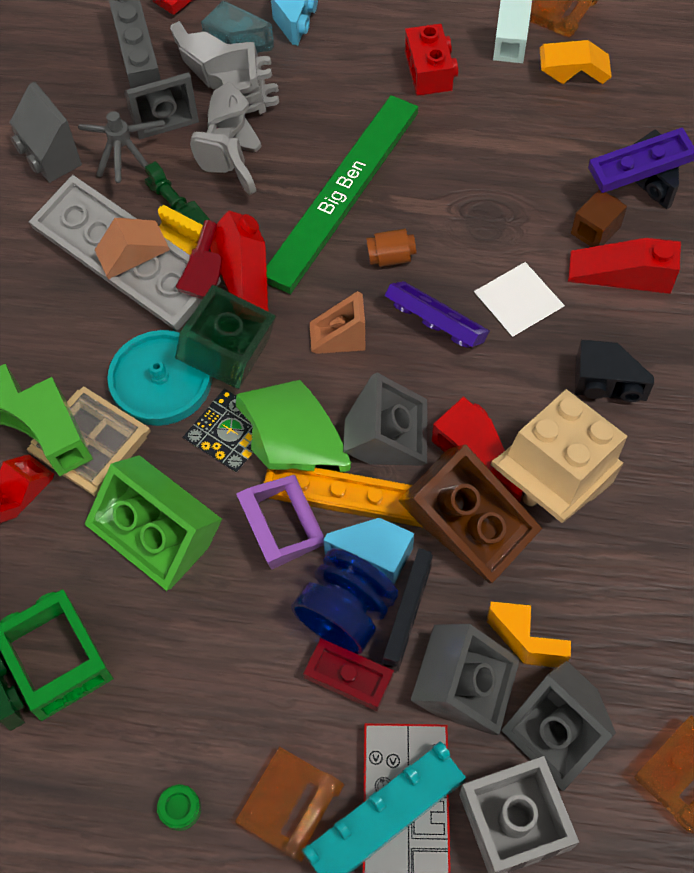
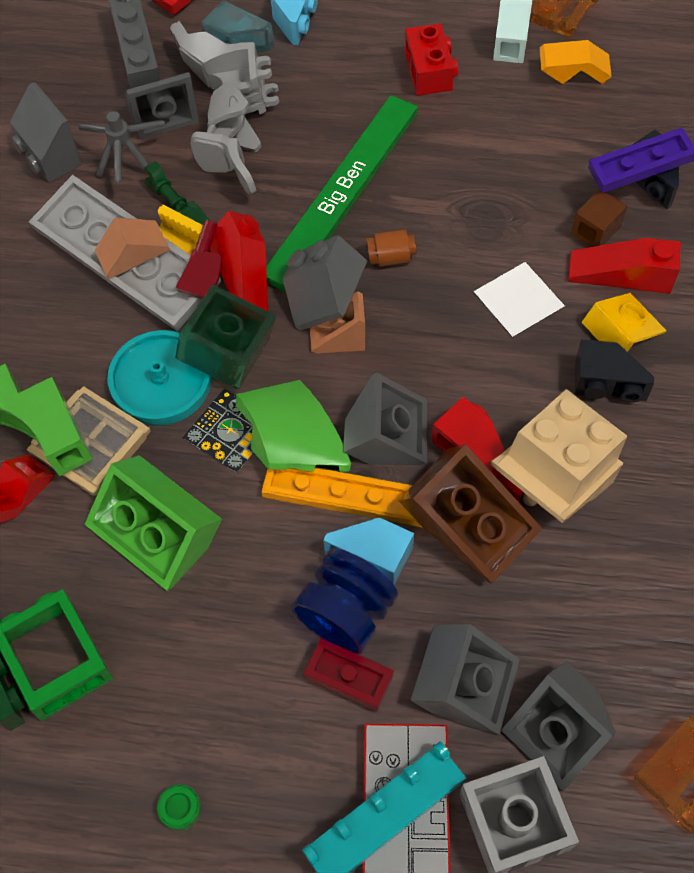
clear orange plate [235,747,345,863] -> none
medium lavender tile [236,475,325,569] -> none
black tile [383,548,433,673] -> none
dark purple plate [385,281,490,348] -> none
light orange slope [487,602,571,668] -> none
none -> dark grey slope [283,235,367,331]
none -> yellow piece [582,293,667,352]

